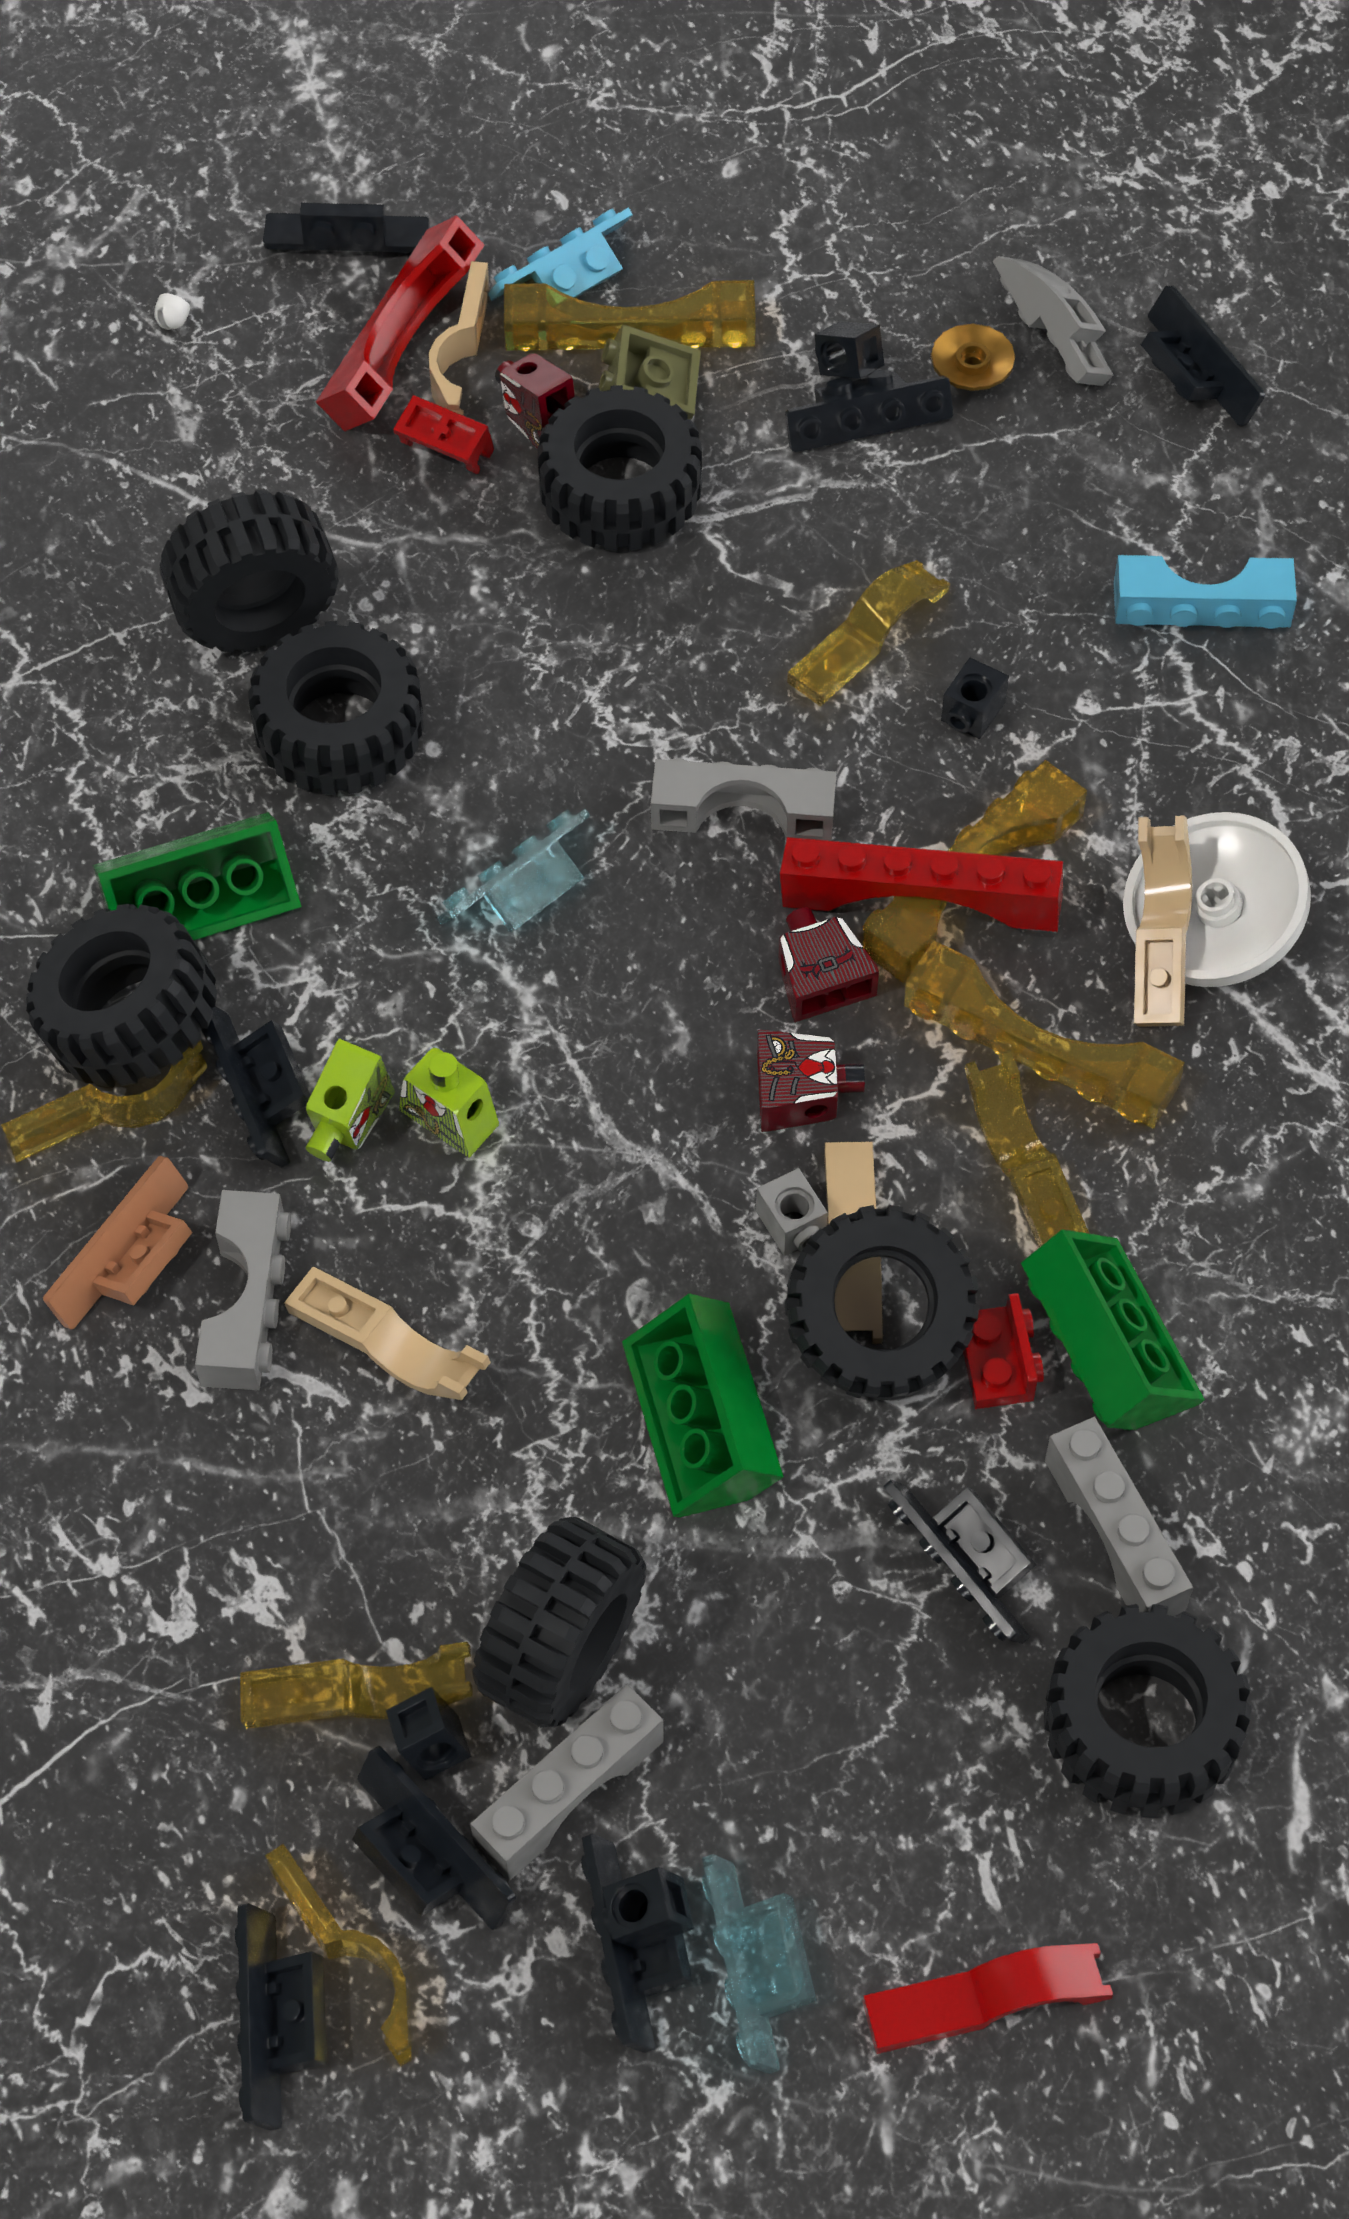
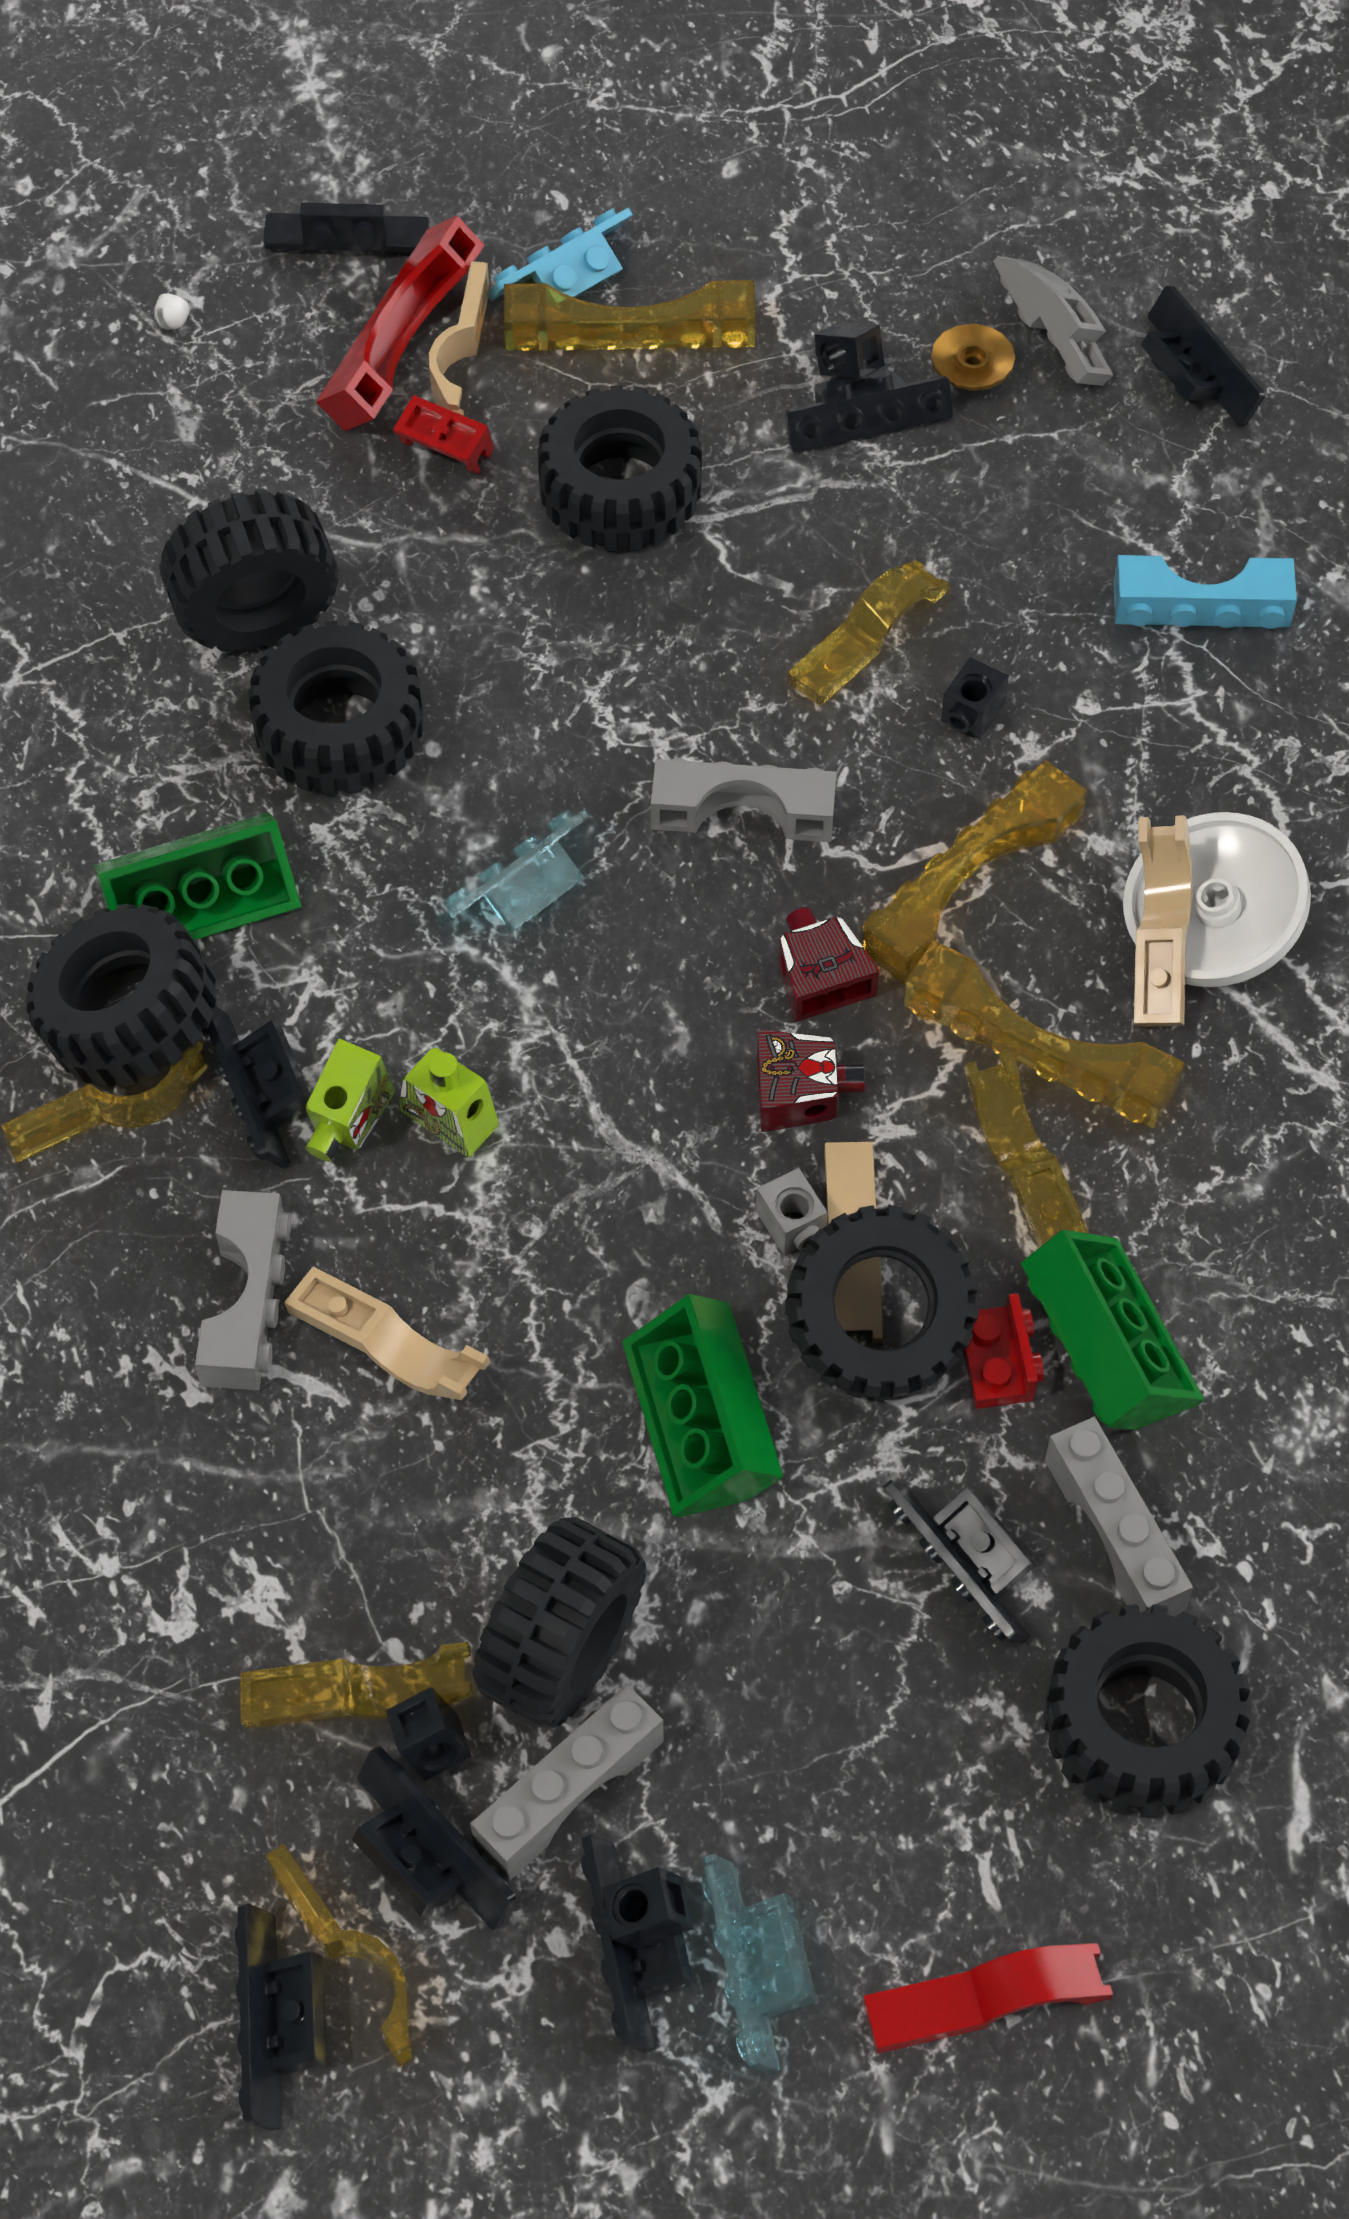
nougat bracket [43,1156,193,1329] -> none
dark red torso [495,353,575,448] -> none
olive plate [598,324,701,420] -> none
red arch [780,837,1063,932] -> none

